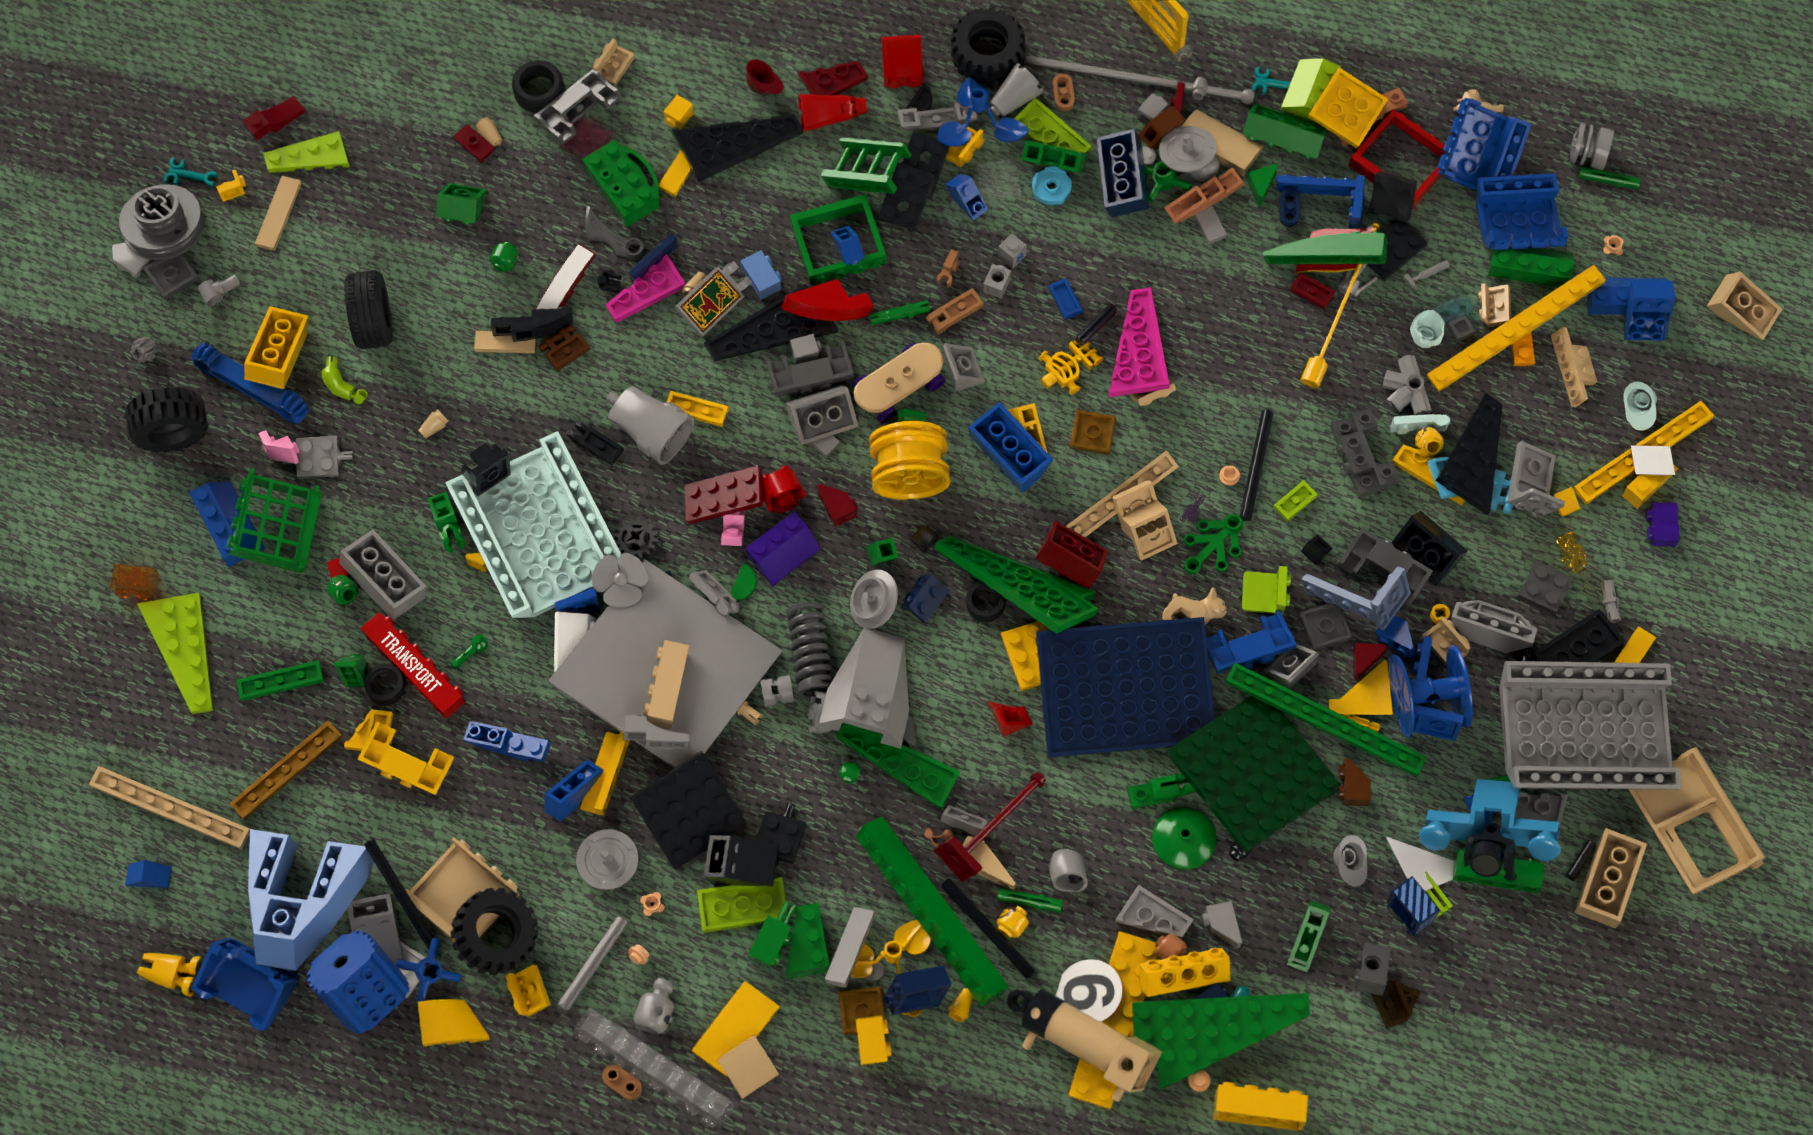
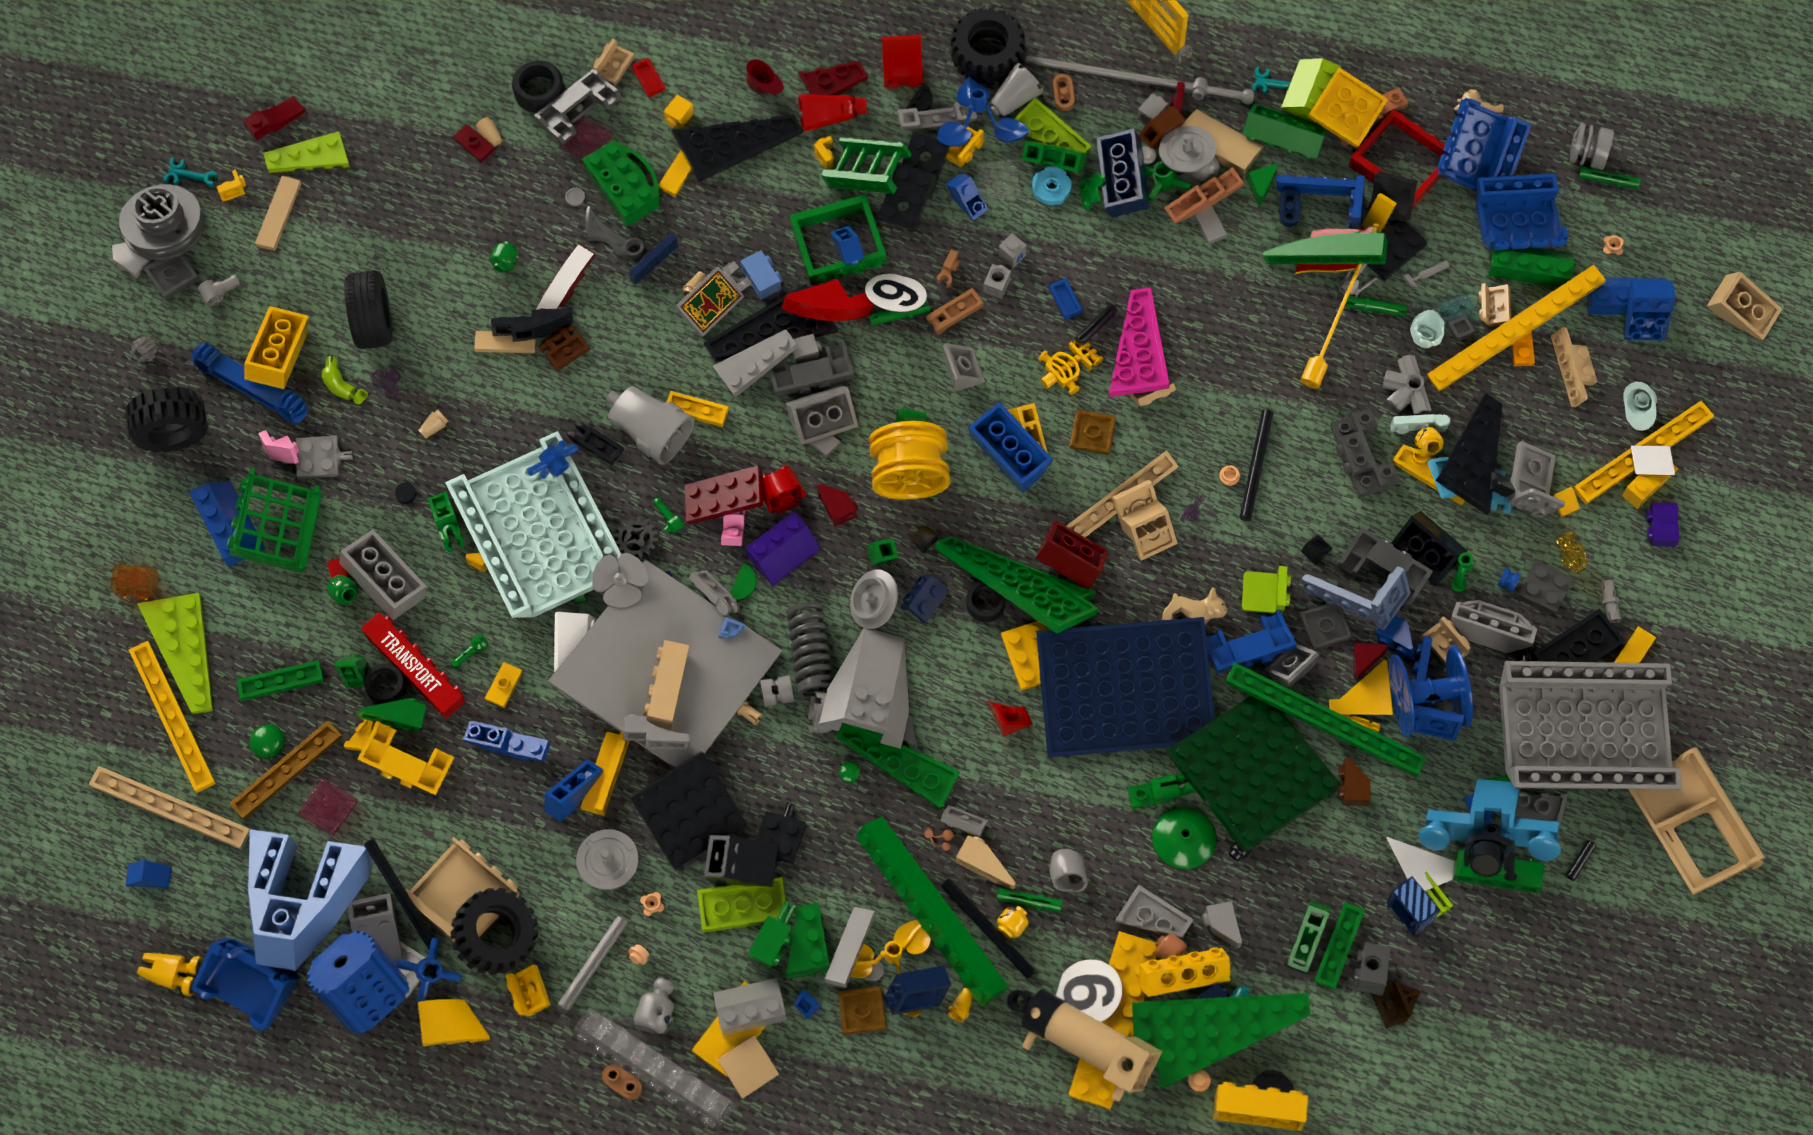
green slope [436,183,487,224] -> none
black panel [461,443,511,497] -> none
blue tile [554,588,600,614] -> none
black arm [597,270,622,292] -> none
dark pink wing [606,254,686,323] -> none
tan piece [852,342,946,424] -> none
yellow brick [855,1015,891,1065] -> none
dark red tile [933,772,1046,882] -> none
green plant [1184,514,1243,575] -> none
lime plate [1273,480,1318,522] -> none
dark red plate [1290,272,1335,310] -> none
light grey piece [1333,835,1367,887] -> none
yellow bush [1430,604,1450,624] -> none
tan brick [1574,828,1647,929] -> none
none -> yellow plate [129,641,216,793]
none -> green hat [249,724,285,759]
none -> clear pink plate [298,778,359,836]
none -> green slope [355,698,426,733]
none -> clear purple piece [371,366,402,398]
none -> black tile [395,483,417,504]
none -> yellow plate [485,662,523,708]
none -> blue bar [527,440,579,479]
none -> light grey piece [565,188,585,206]
none -> red tile [631,58,666,98]
none -> green piece [653,497,684,534]
none -> light grey wing [713,329,799,397]
none -> light grey slope [713,978,787,1036]
none -> medium blue tile [718,617,745,639]
none -> blue slope [793,990,821,1019]
none -> yellow bracket [814,136,834,170]
none -> white sticker [865,274,927,312]
none -> green plate [1079,173,1106,211]
none -> black tile [1251,1070,1294,1093]
none -> green plate [1314,902,1365,990]
none -> green pin [1345,295,1408,317]
none -> yellow tile [1362,193,1397,232]
none -> green plant [1451,552,1474,593]
none -> black slope [1490,471,1515,497]
none -> blue wheel [1497,567,1521,593]

